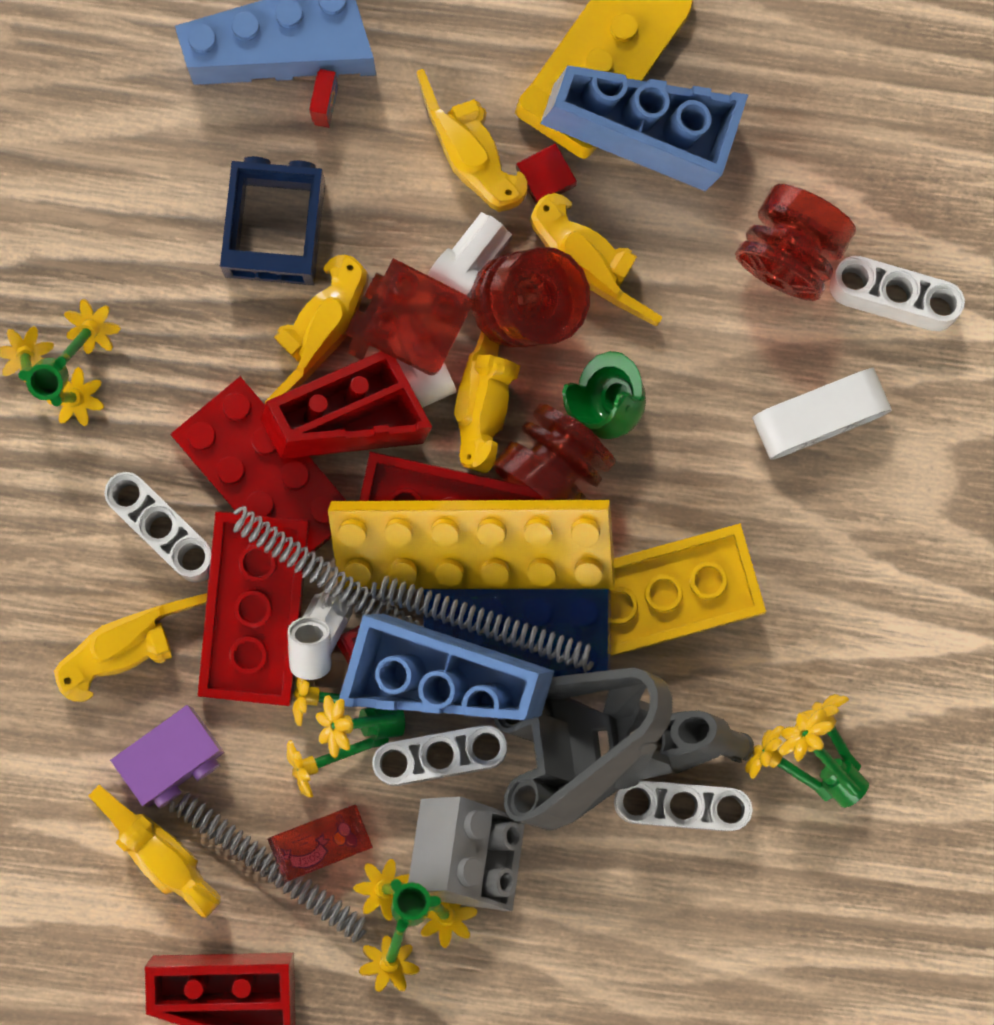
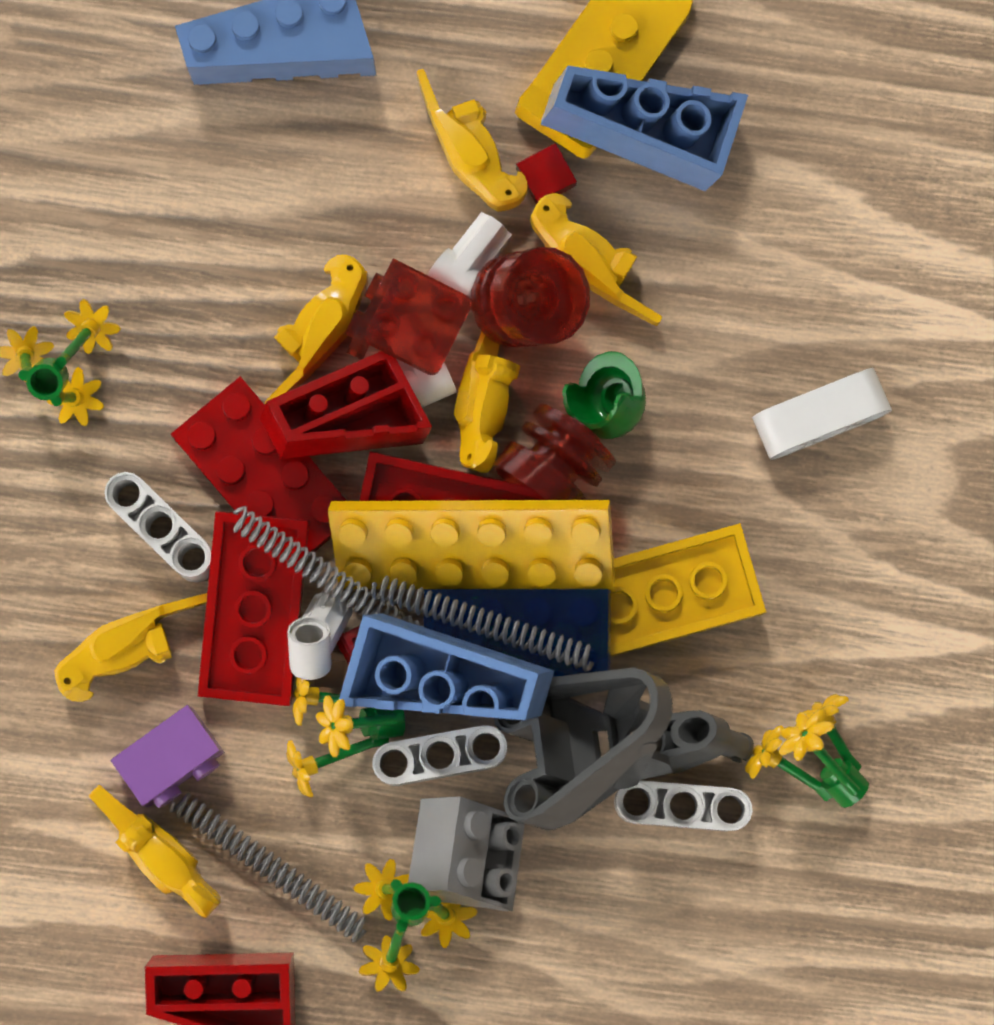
dark blue window [220,156,325,286] -> none
clear red tile [267,804,373,883] -> none
red tile [309,69,339,128] -> none
clear red wheel [735,184,856,301] -> none
white beam [829,256,965,332] -> none

